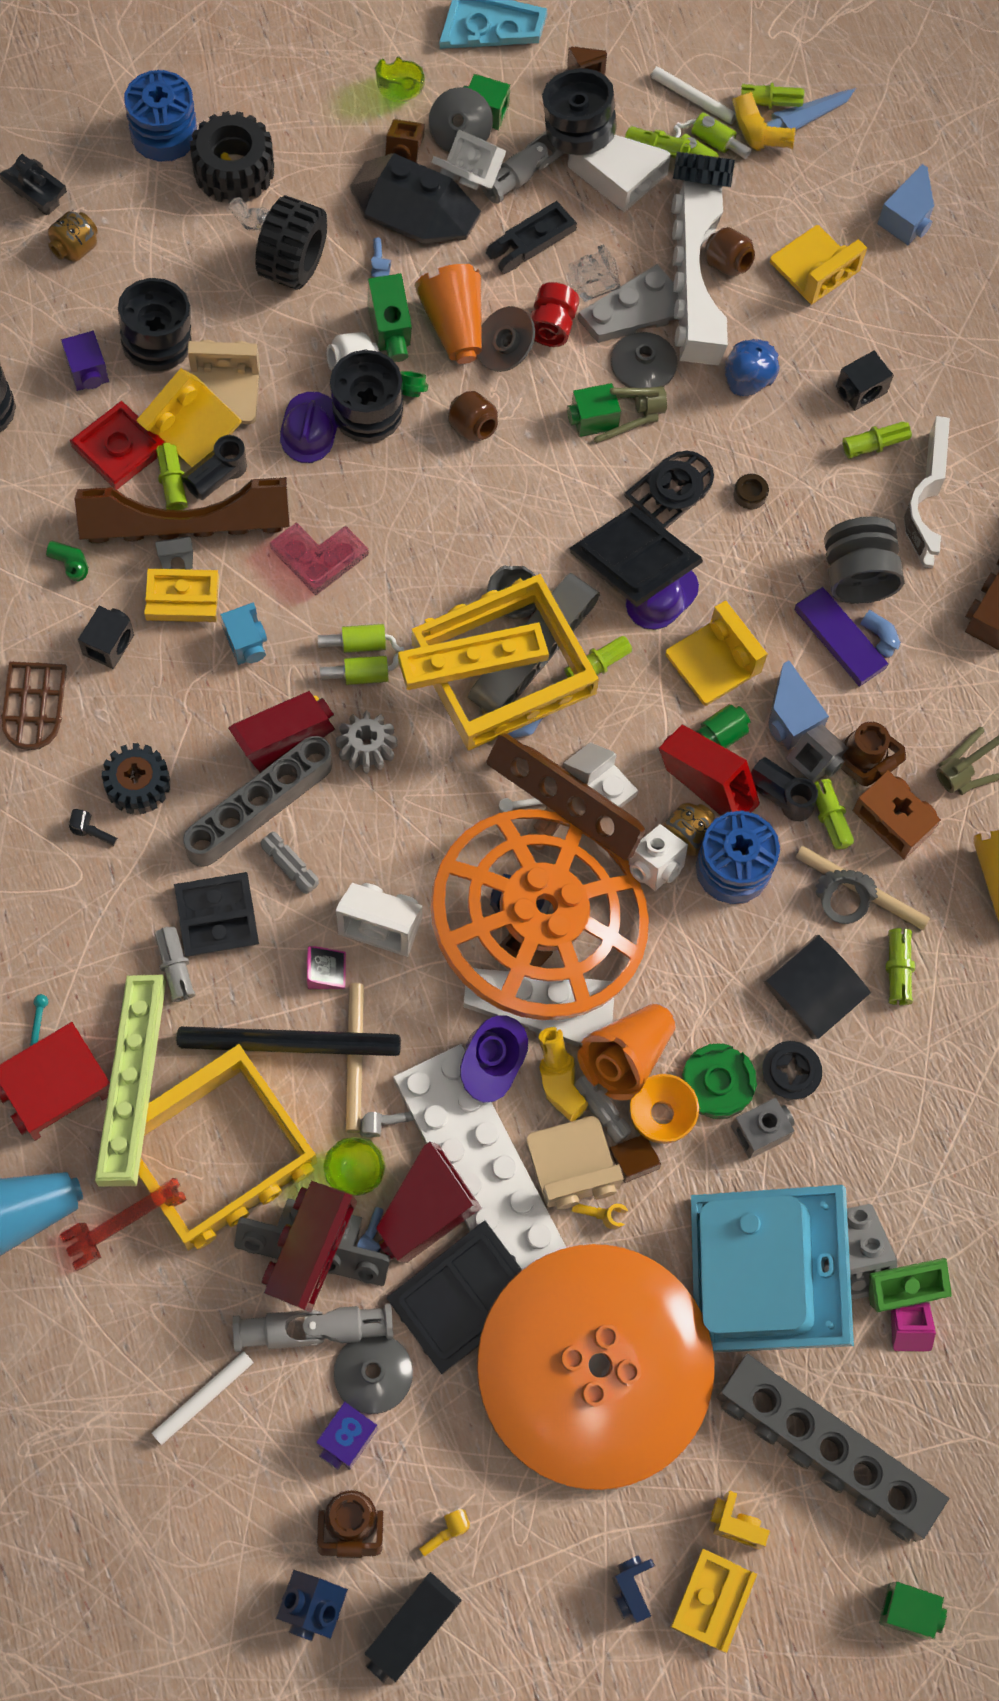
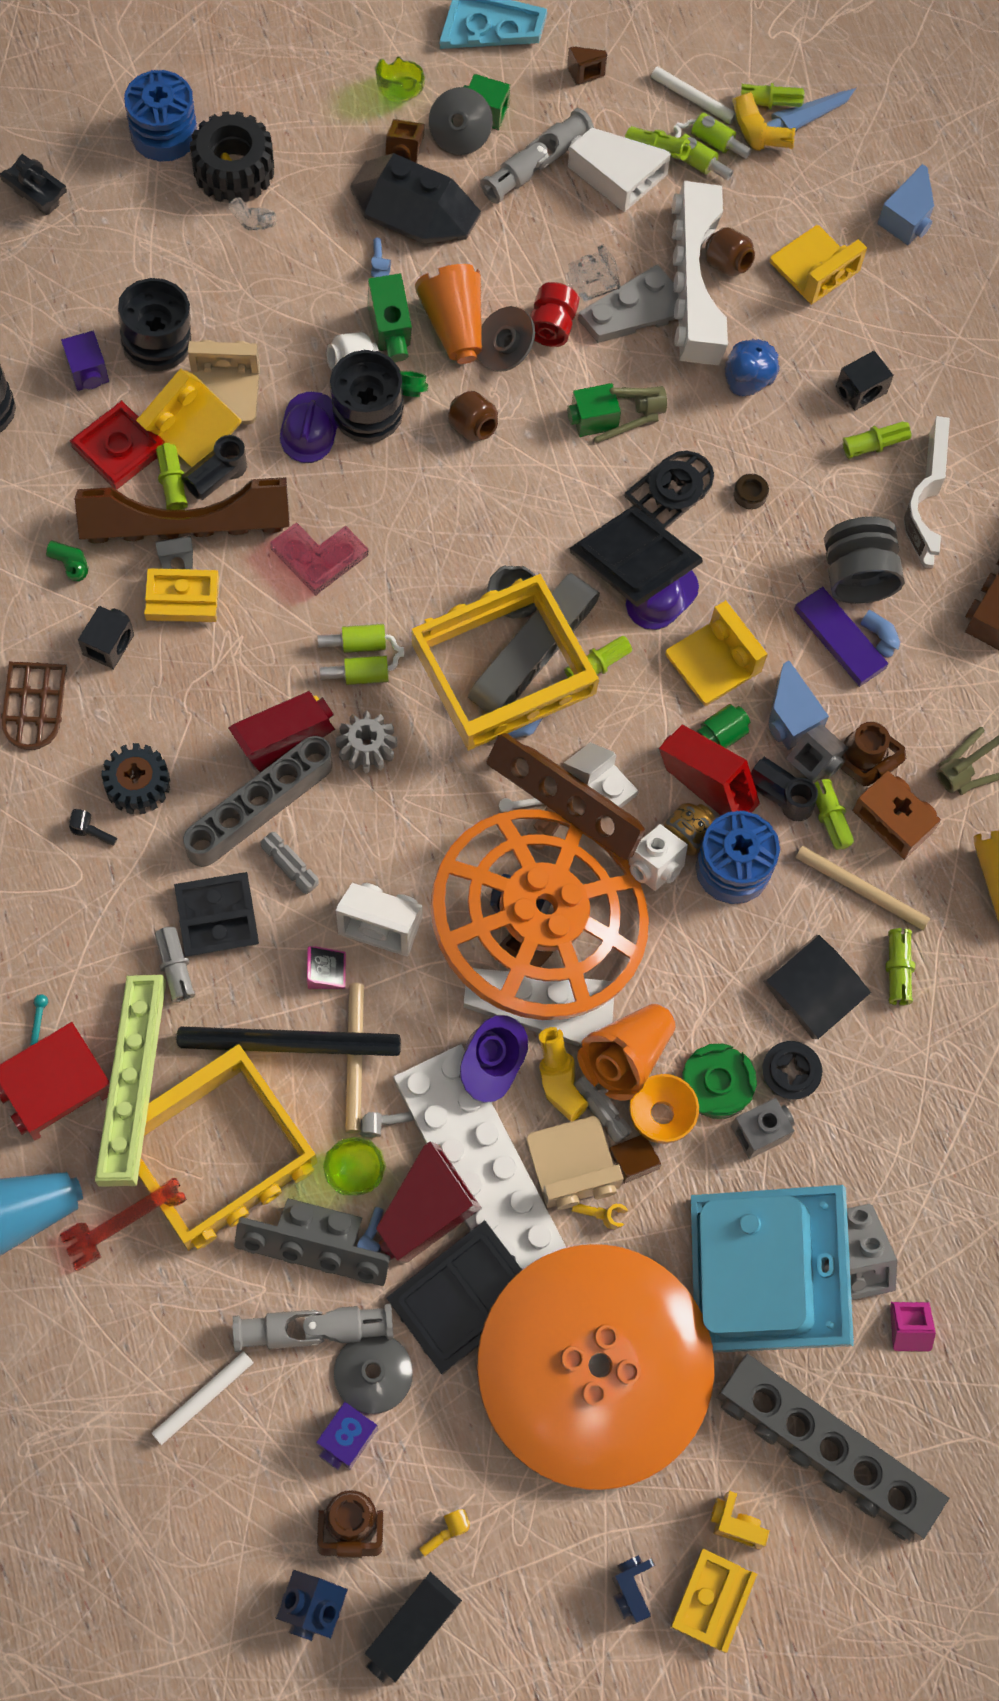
pearl gold head [48,211,98,262] -> none
dark azure brick [220,602,267,665] -> none
black tyre [255,195,327,290] -> none
dark red slope [261,1180,357,1313] -> none
yellow plate [398,622,549,690] -> none
white bracket [431,129,506,190] -> none
black hinge [486,201,577,274] -> none
black wheel [542,68,617,155] -> none
dark grey dish [611,332,678,388] -> none
black wheel [673,152,735,187] -> none
dark grey piece [816,870,878,924] -> none
bright green slope [869,1258,952,1312] -> none
green brick [879,1581,947,1640] -> none

